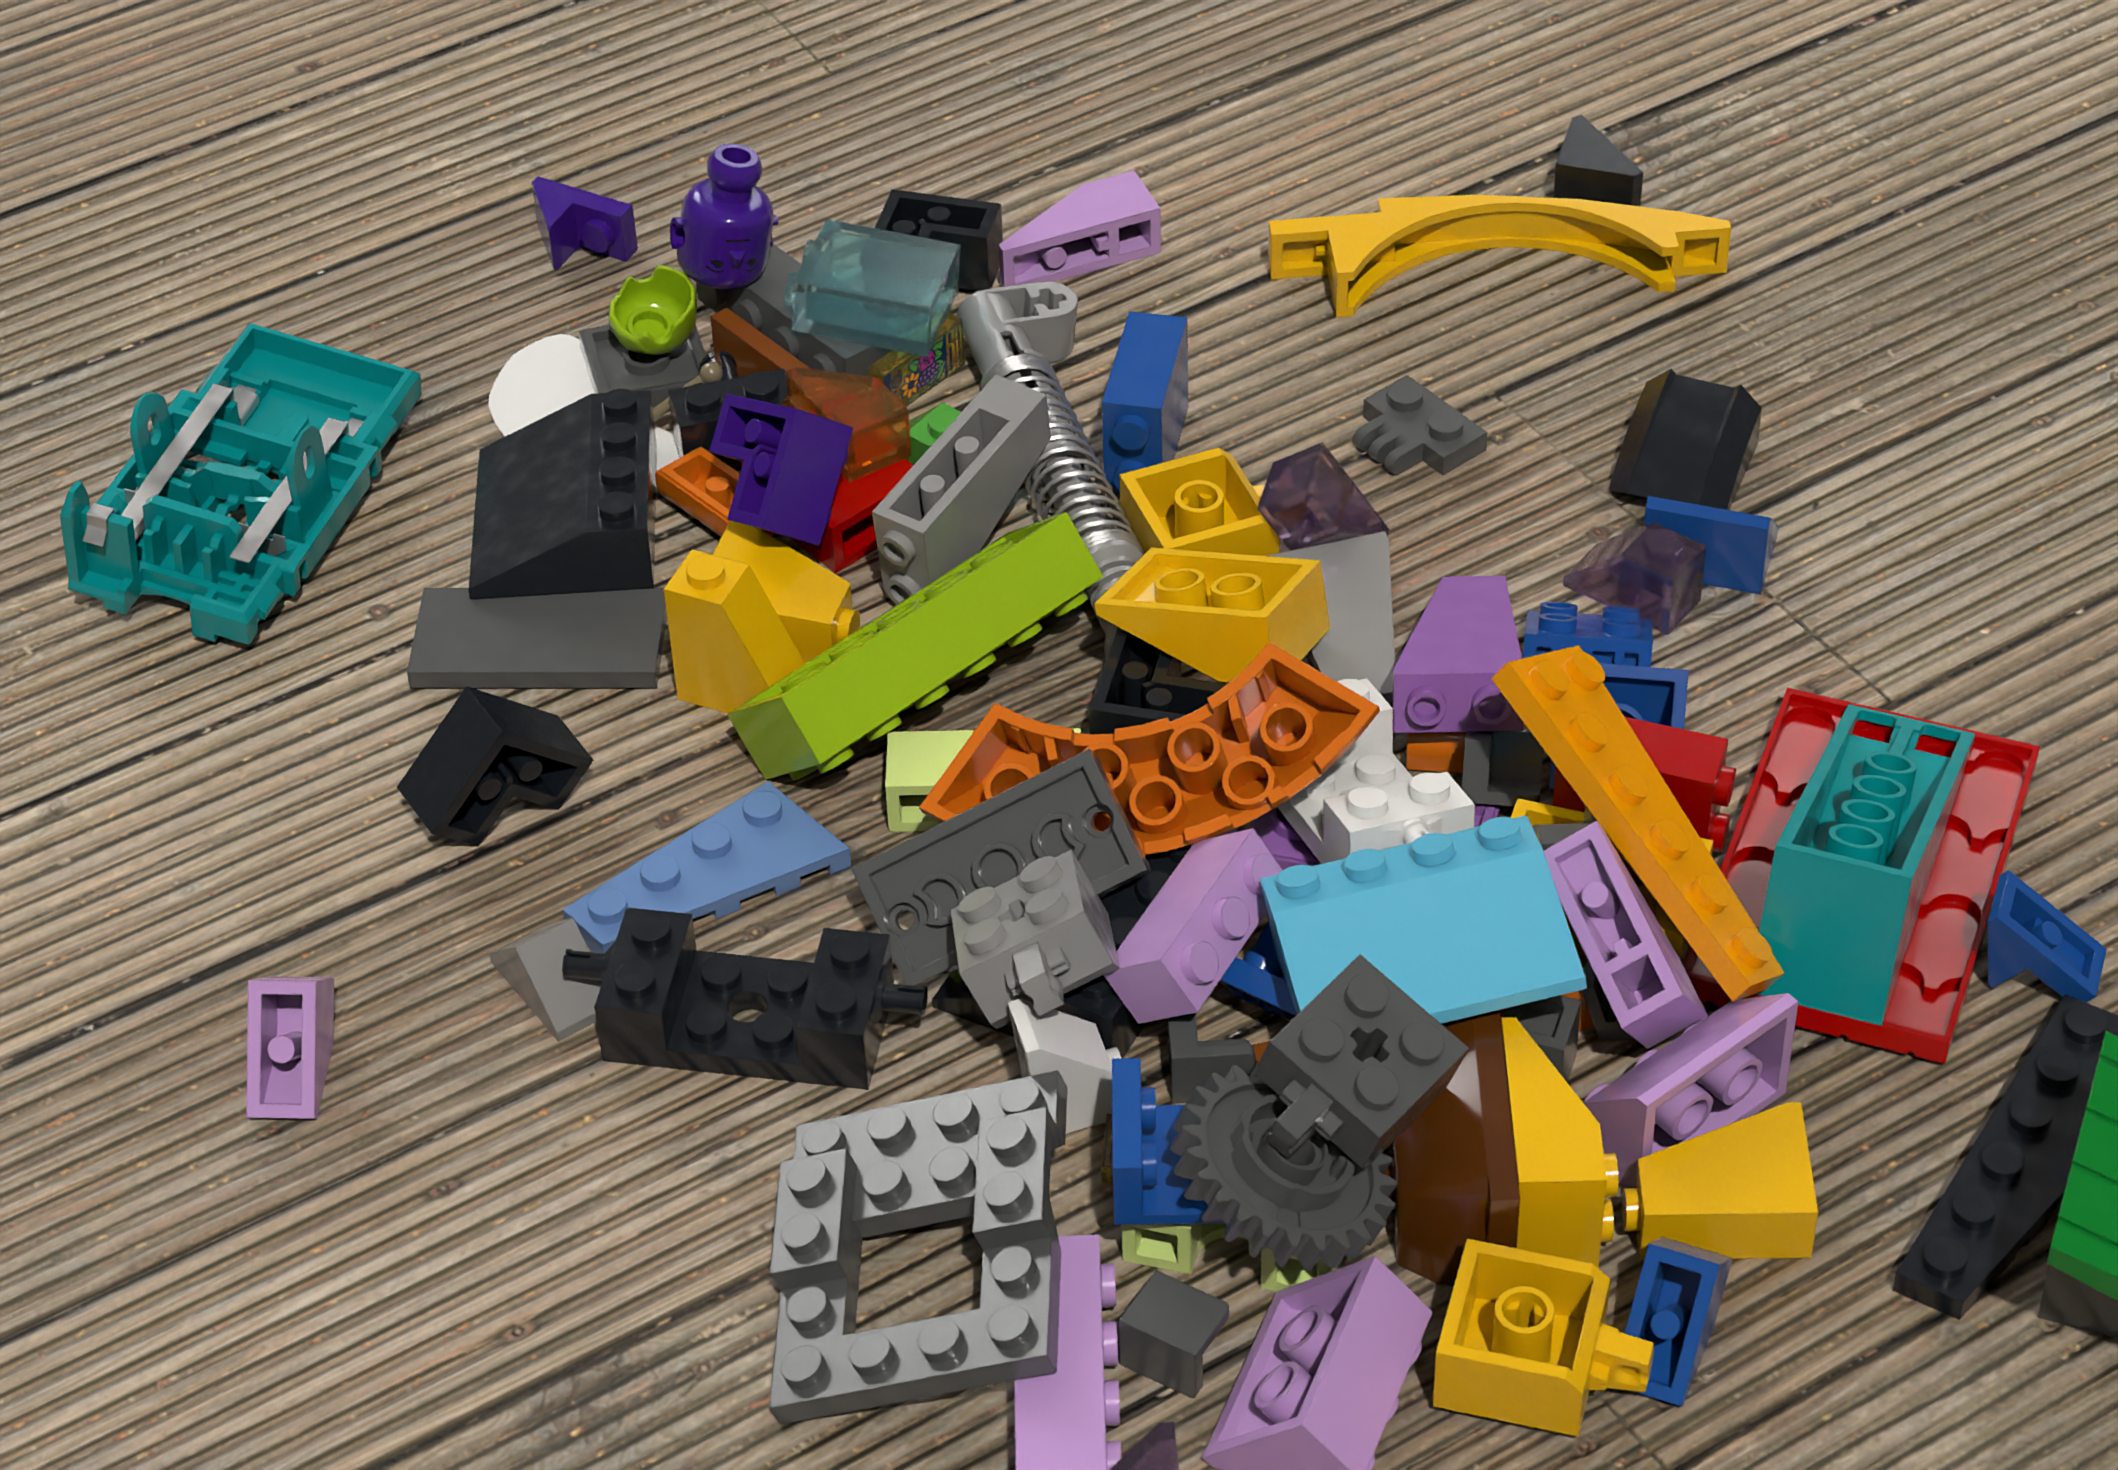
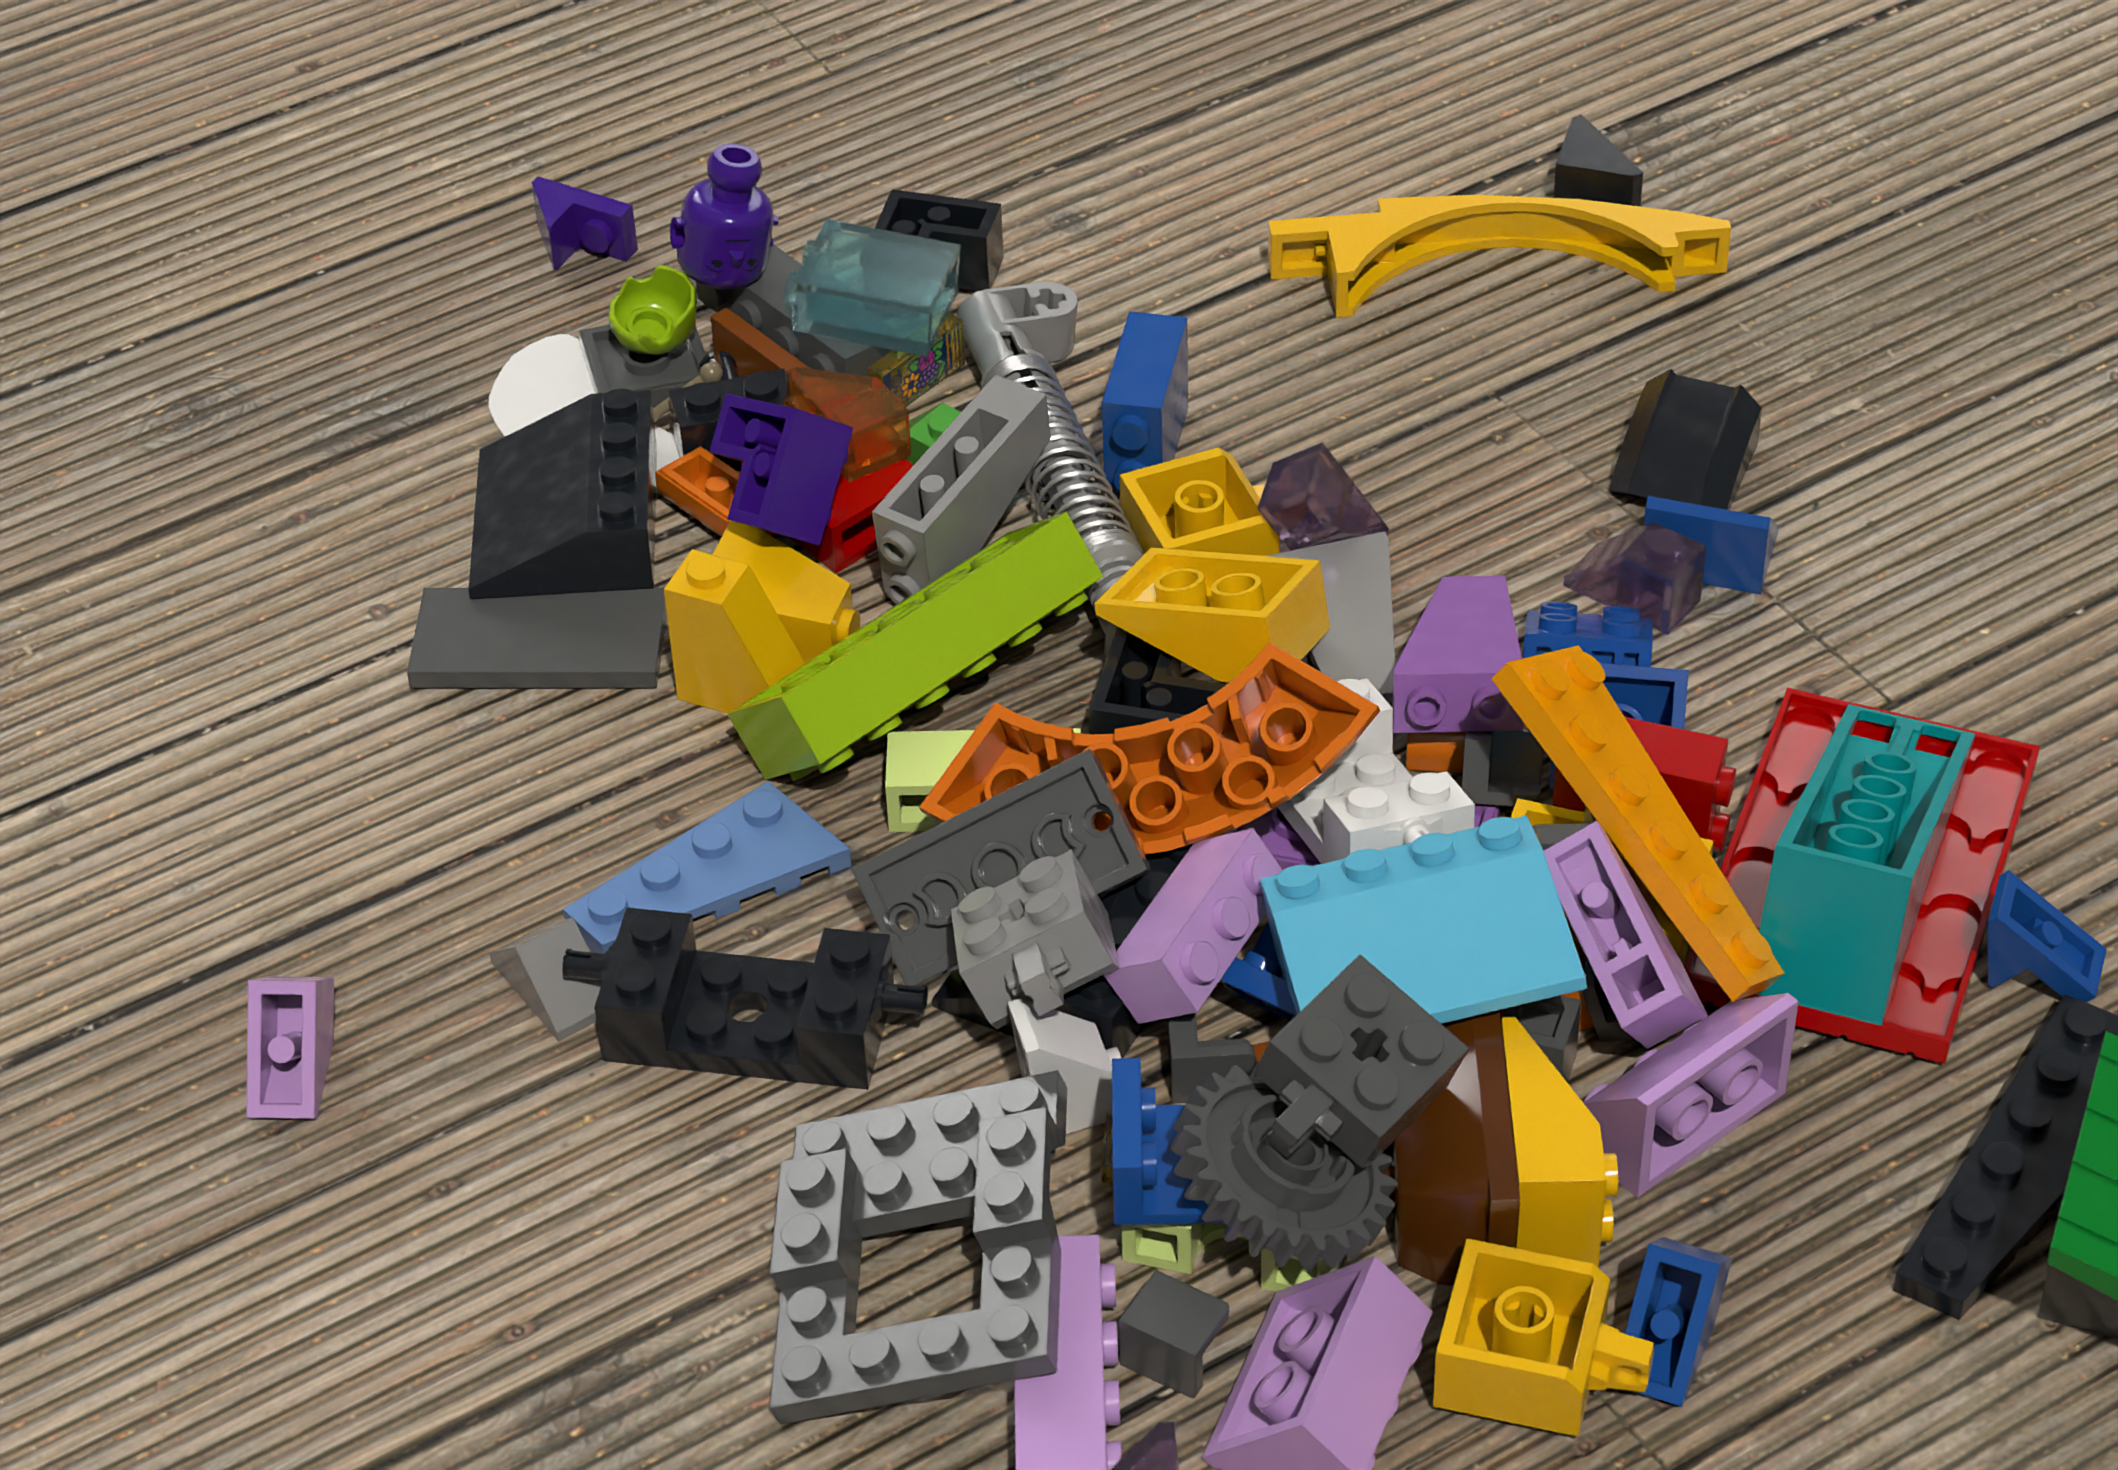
teal piece [60,323,422,645] -> none
black brick [397,686,594,847] -> none
lavender slope [999,170,1161,287] -> none
dark grey hinge [1352,375,1487,475] -> none
yellow slope [1622,1102,1818,1260] -> none

